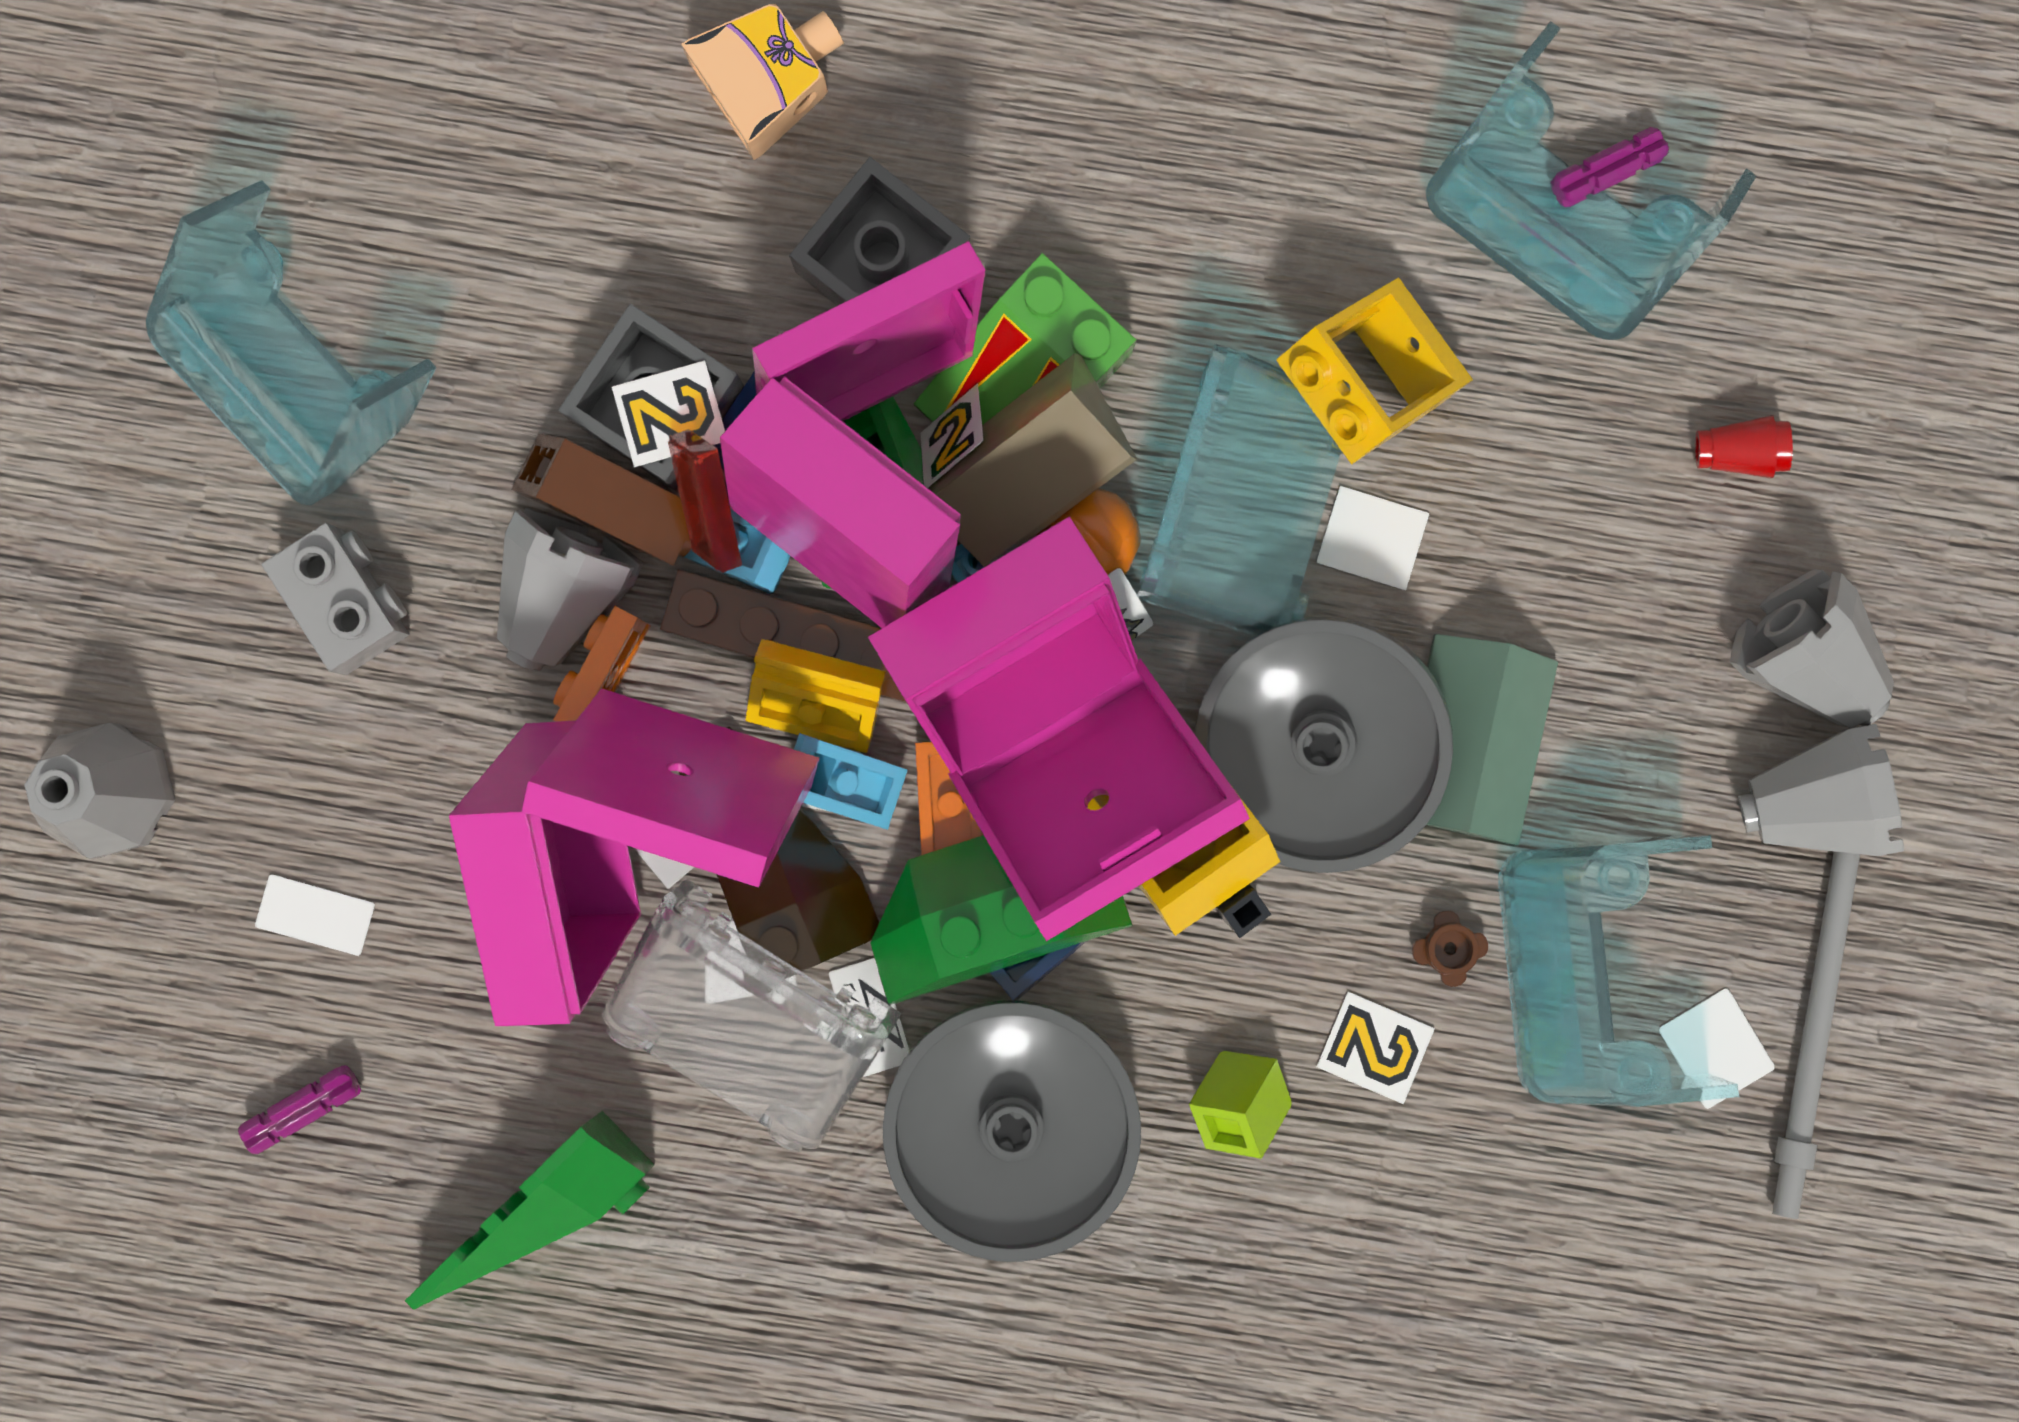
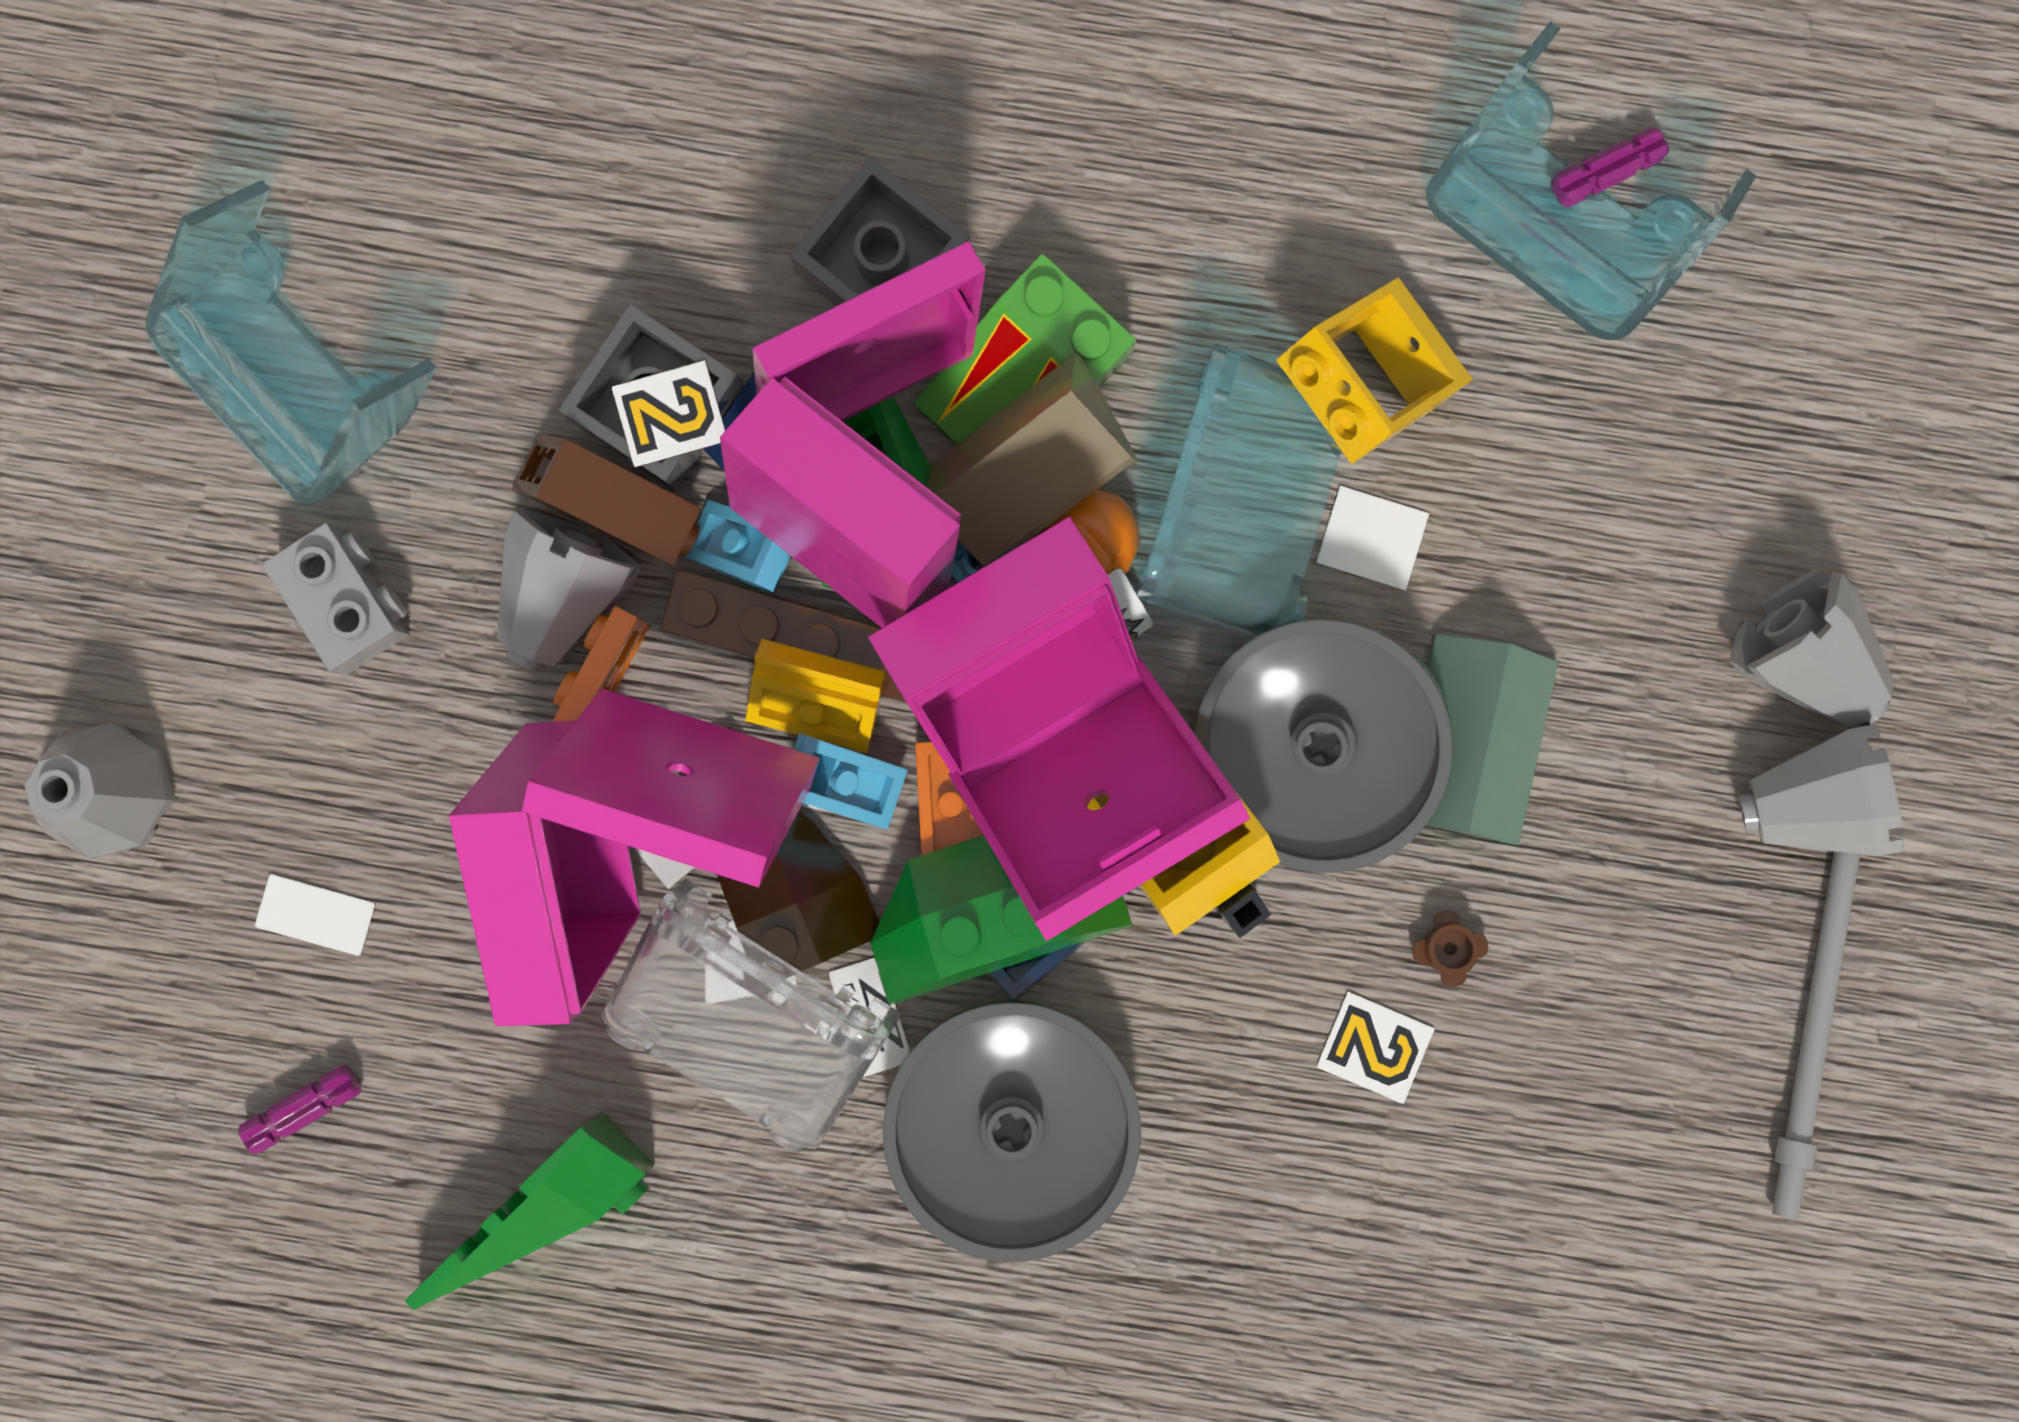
clear red tile [668,429,742,573] -> none
light nougat torso [681,4,844,160] -> none
sticker [920,384,983,488] -> none
lime panel [1189,1051,1292,1159] -> none
clear light blue windscreen [1498,834,1739,1107] -> none
white sticker [1659,989,1774,1109] -> none
red cone [1695,415,1793,478] -> none

